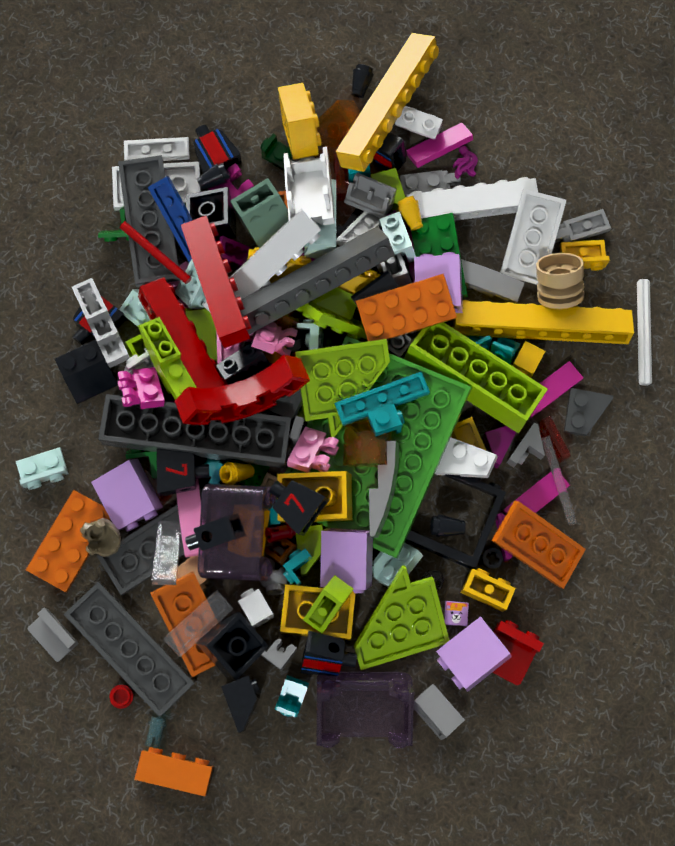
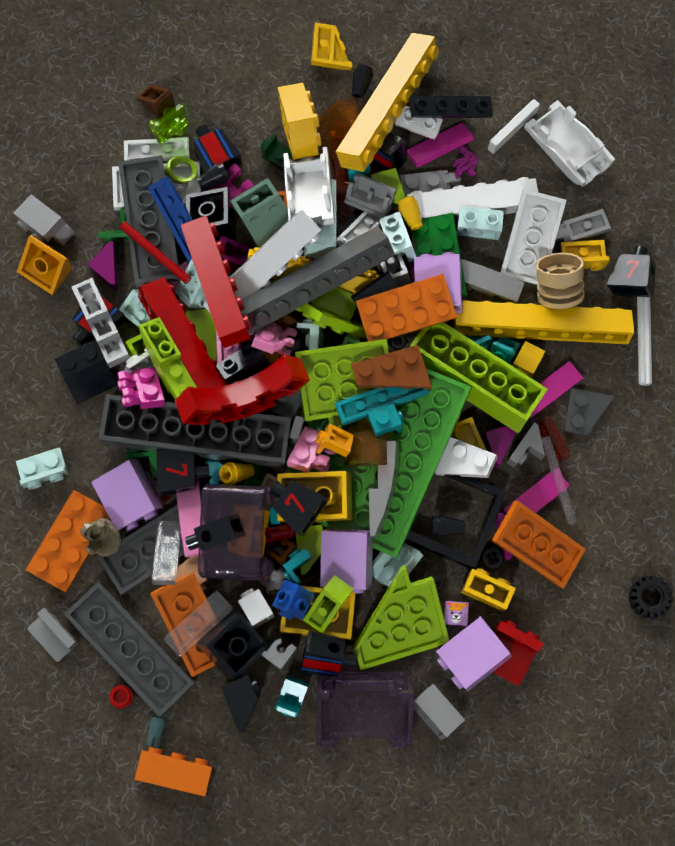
none -> light grey hinge [13,195,75,246]
none -> light orange slope [17,235,73,295]
none -> magenta slope [87,242,118,290]
none -> reddish brown slope [137,84,175,119]
none -> clear neon green hips [148,104,189,144]
none -> lime piece [165,156,197,184]
none -> blue brick [272,580,315,620]
none -> yellow wing [311,22,352,70]
none -> light orange bracket [315,423,354,457]
none -> dark orange wing [351,345,432,390]
none -> black bracket [409,95,493,118]
none -> light aqua bracket [456,206,504,240]
none -> white tile [488,99,540,154]
none -> white piece [524,100,615,187]
none -> torso [607,246,656,298]
none -> black tyre [628,575,674,619]

